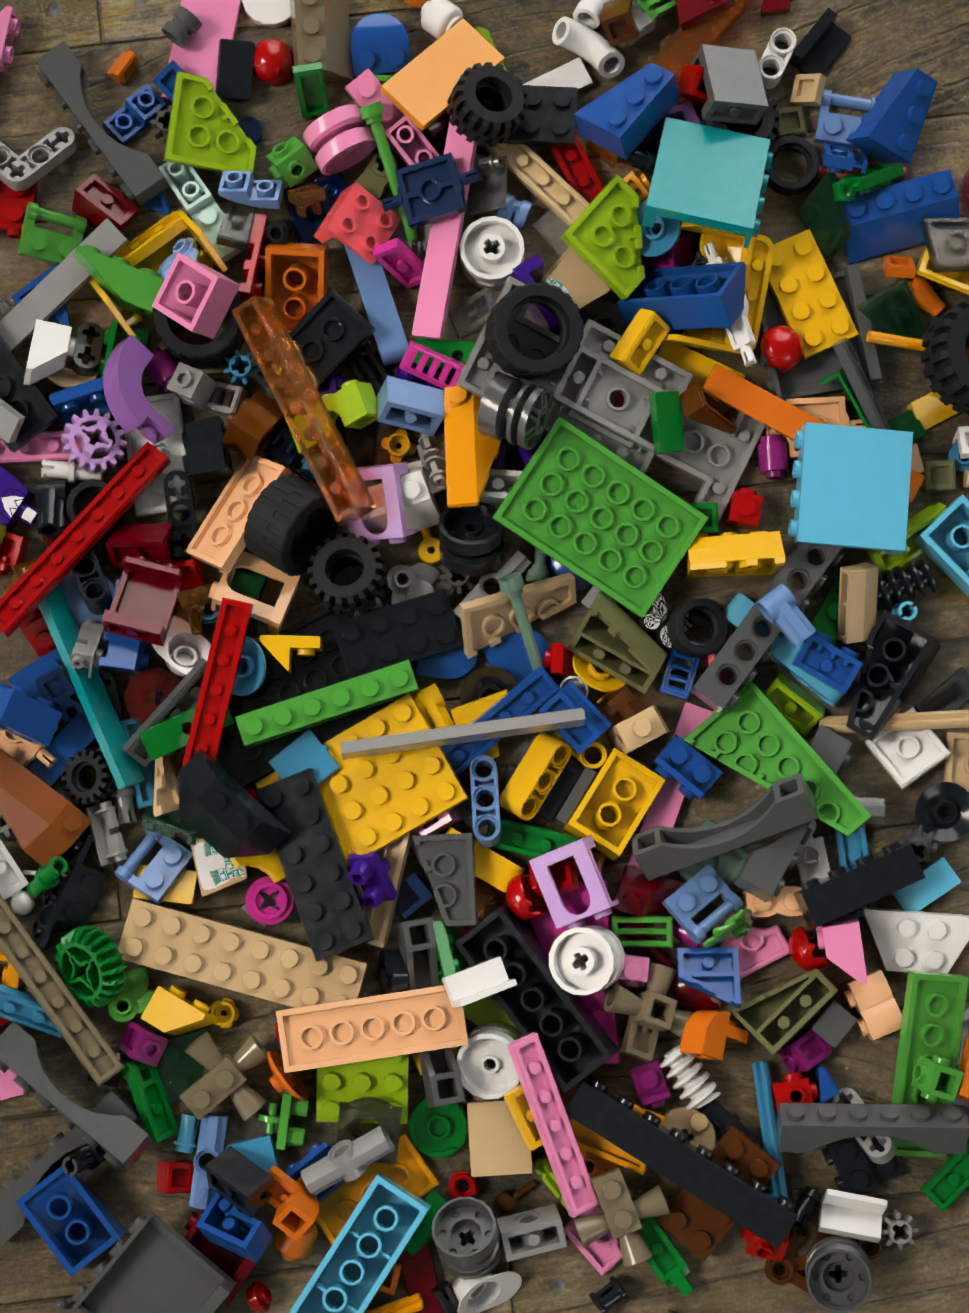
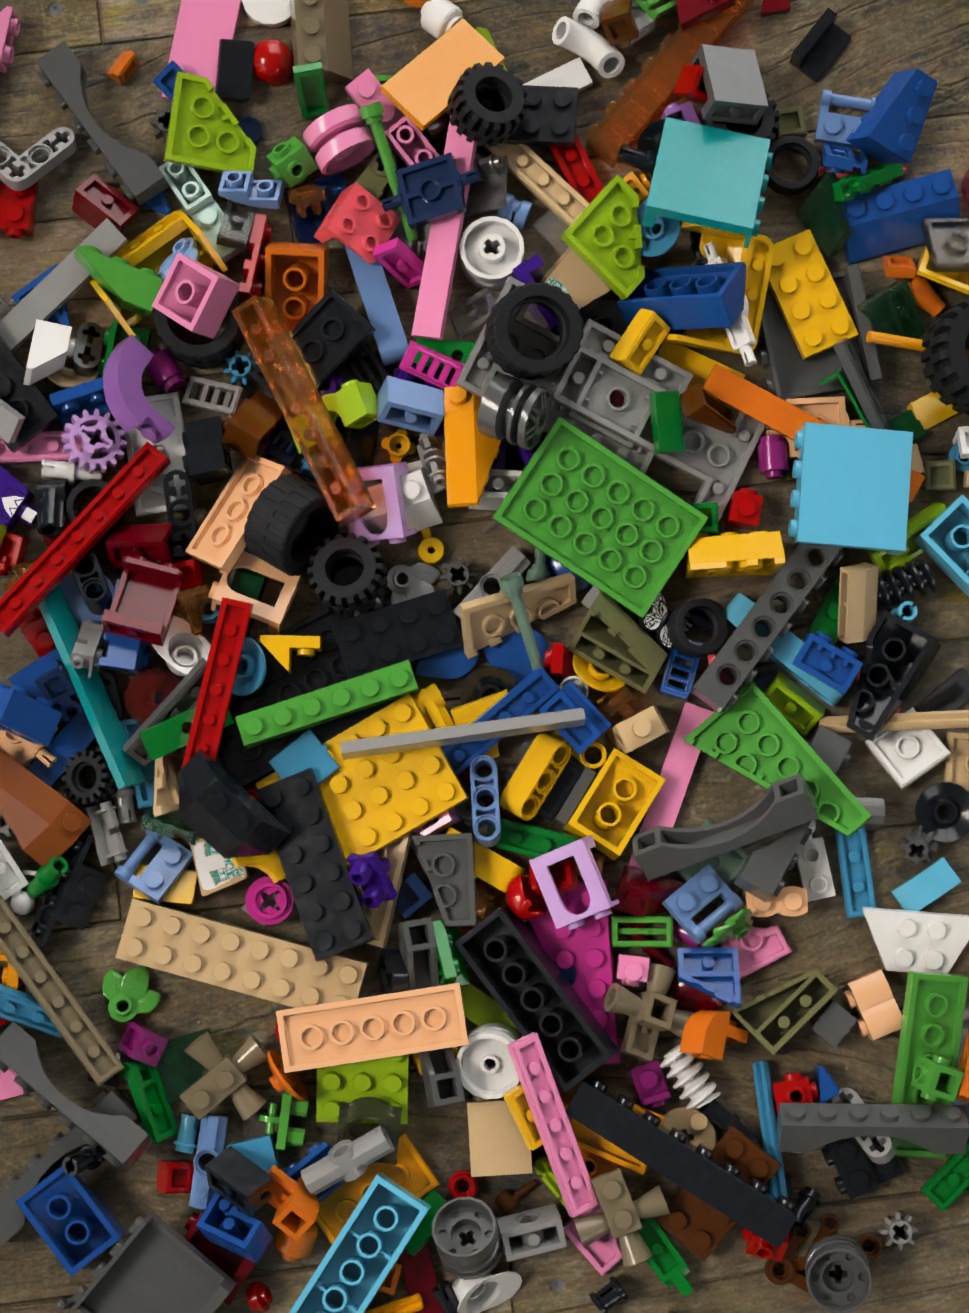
bright green plate [17,202,87,265] -> none
green gear [54,925,128,1008] -> none
blue slope [103,84,167,146] -> none
yellow slope [141,985,218,1036] -> none
dark grey wheel [161,6,202,49] -> none
light grey brick [167,362,218,410] -> none
yellow plate [210,998,239,1028] -> none
black pin [266,218,295,244] -> none
blue slope [351,13,411,76] -> none
green tile [408,1099,468,1158] -> none
black wheel [439,502,504,576] -> none
white panel [442,956,517,1008] -> none
white wheel [549,925,625,996] -> none
blue wedge [574,62,680,160] -> none
magenta panel [649,231,694,269] -> none
blue bracket [652,734,723,801] -> none
medium blue piece [756,584,817,648] -> none
white beam [758,28,796,89] -> none
red hair [760,325,804,373] -> none
magenta bracket [778,1029,833,1073] -> none
red hair [789,926,830,971] -> none
tan plate [790,73,826,106] -> none
black wedge [794,841,926,927] -> none
bright pink slope [816,912,868,984] -> none
white panel [818,1189,888,1243] -> none

